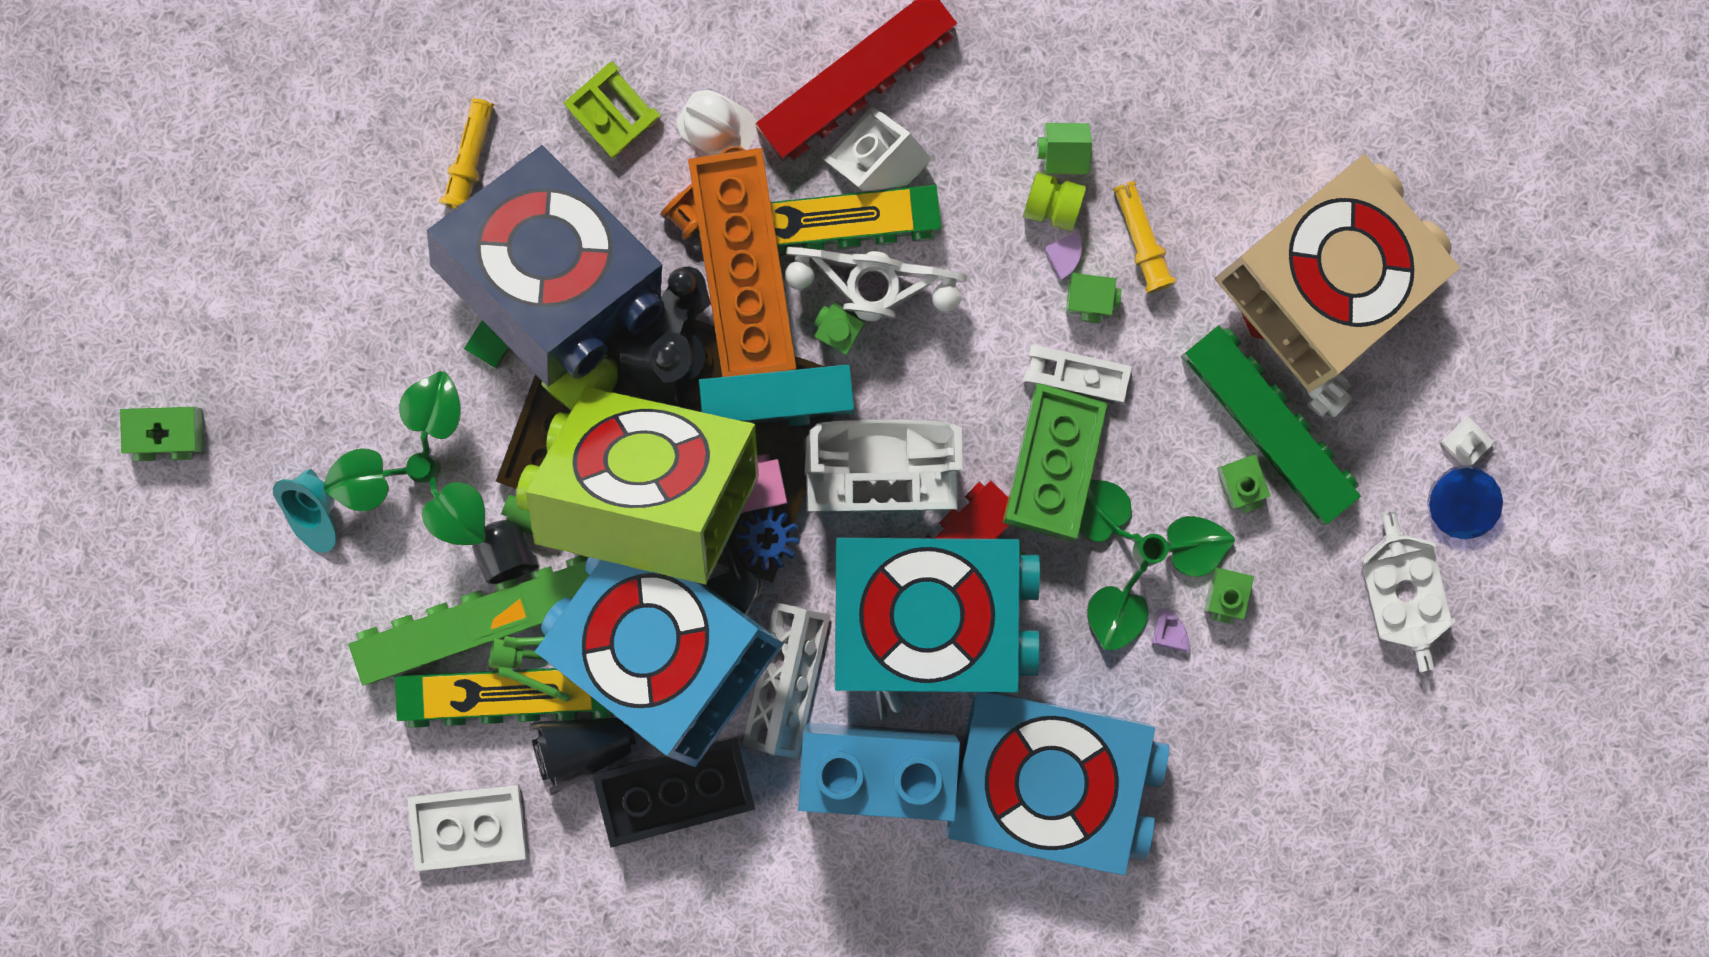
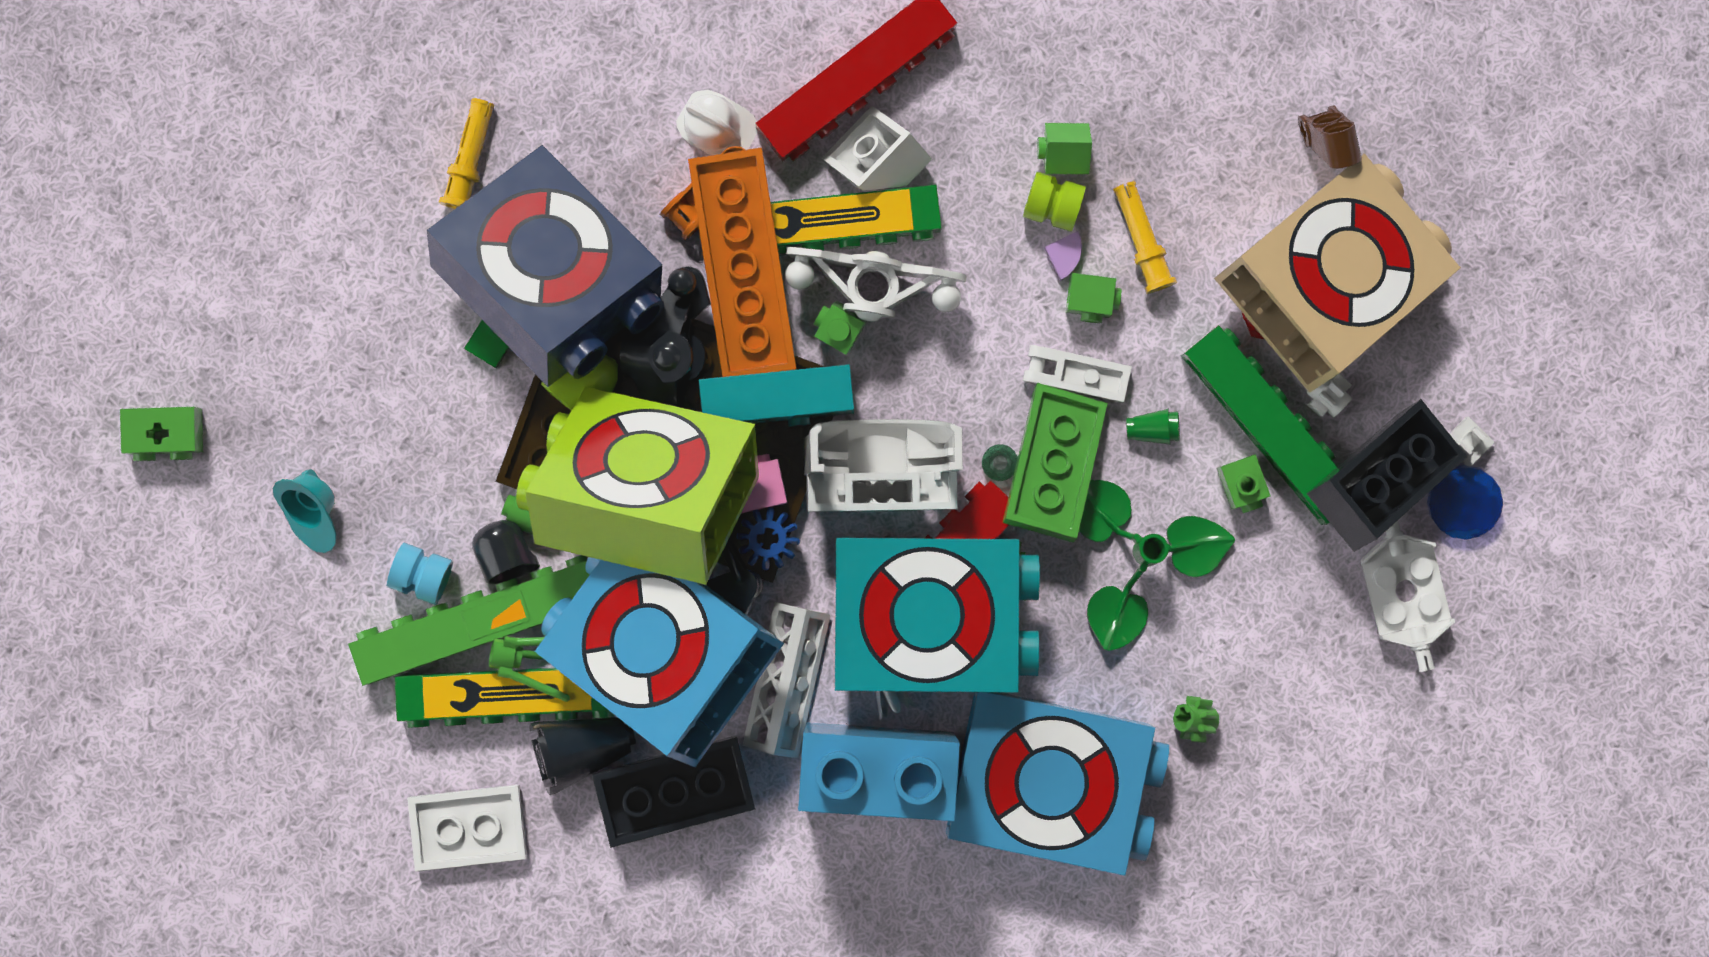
green plant [324,371,486,545] -> none
lime plate [563,61,662,159] -> none
lavender tile [1152,608,1189,653] -> none
bright green brick [1204,568,1254,625] -> none
none -> medium azure wheel [386,542,453,605]
none -> clear green plate [982,444,1018,481]
none -> green cone [1126,408,1180,445]
none -> bright green gear [1173,696,1219,743]
none -> reddish brown piece [1298,105,1362,169]
none -> black brick [1307,399,1468,552]

